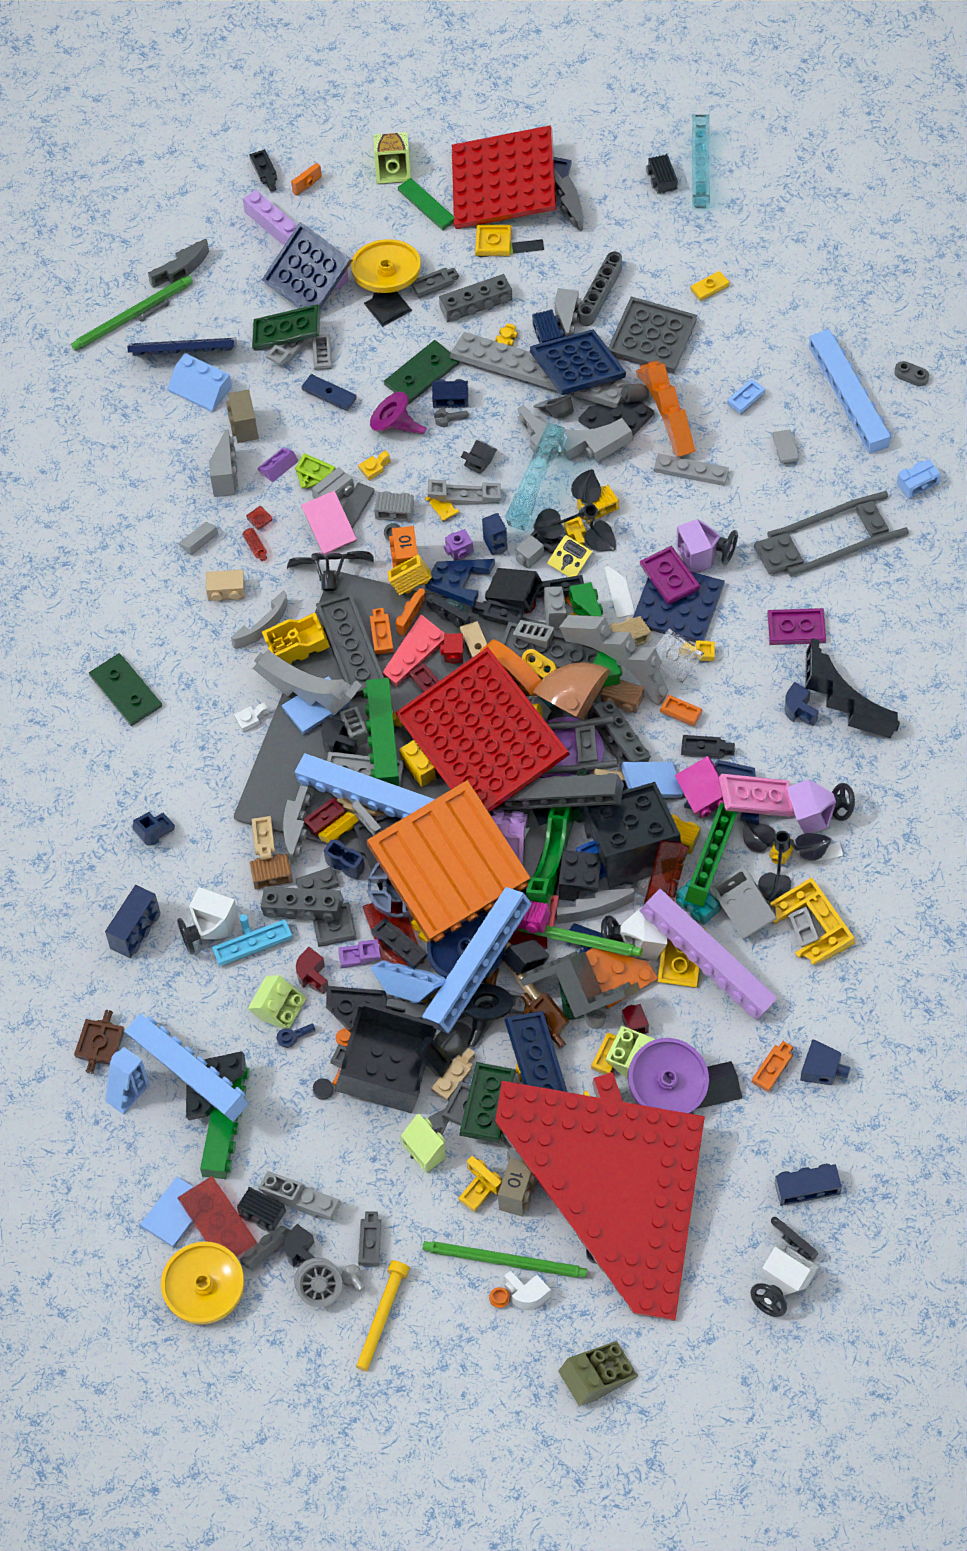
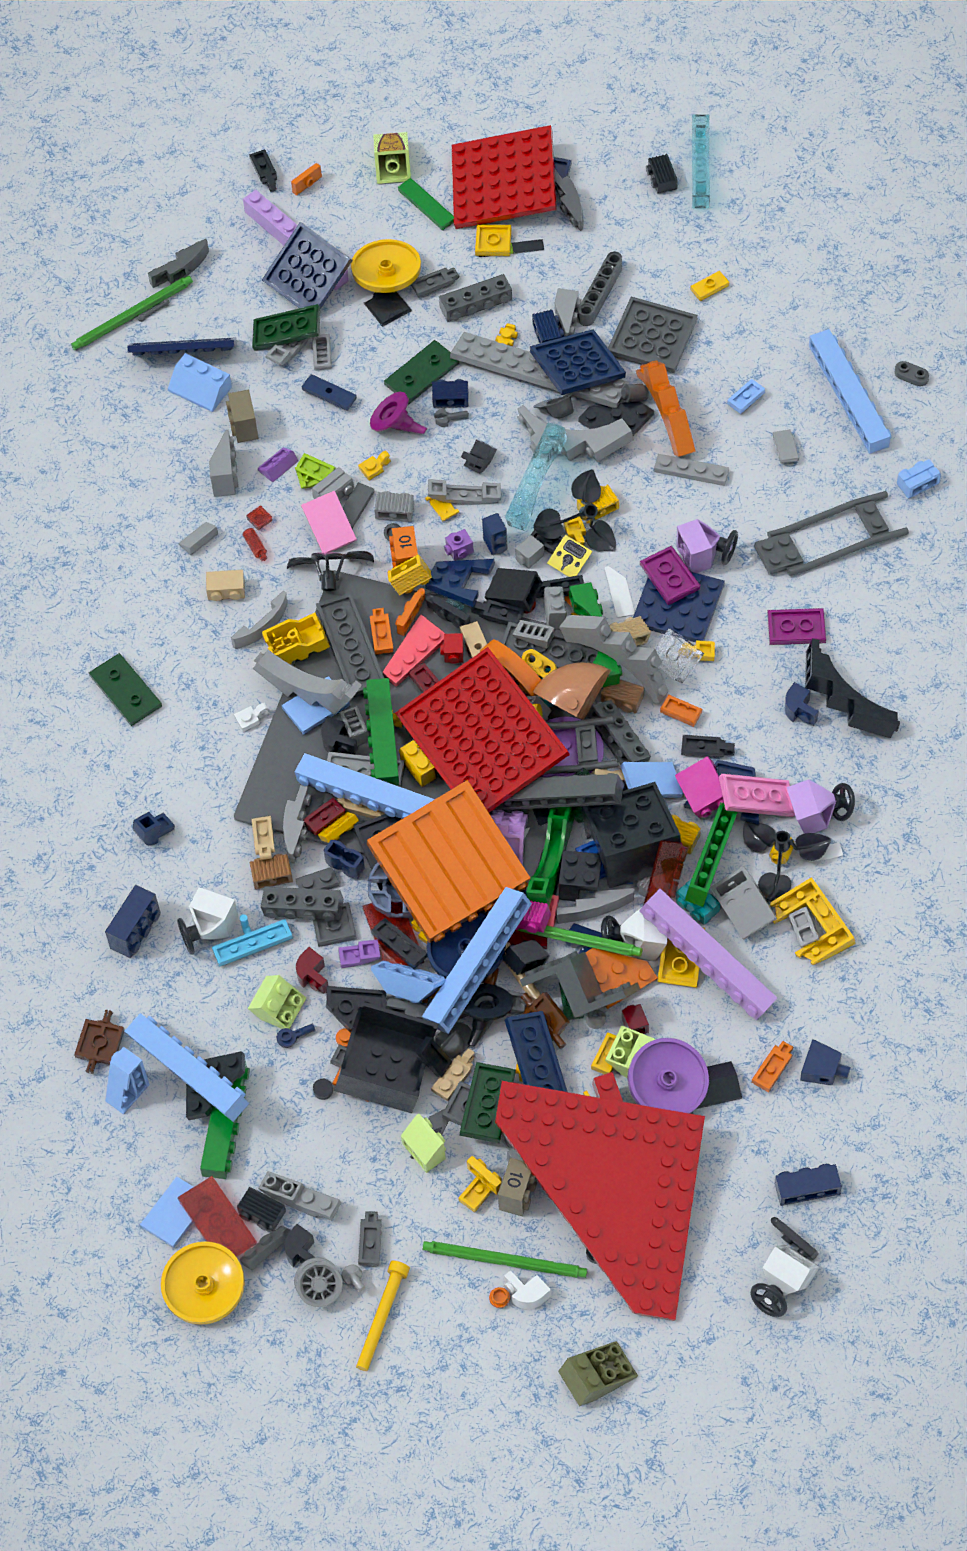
light grey tile [352,800,382,836] -> none

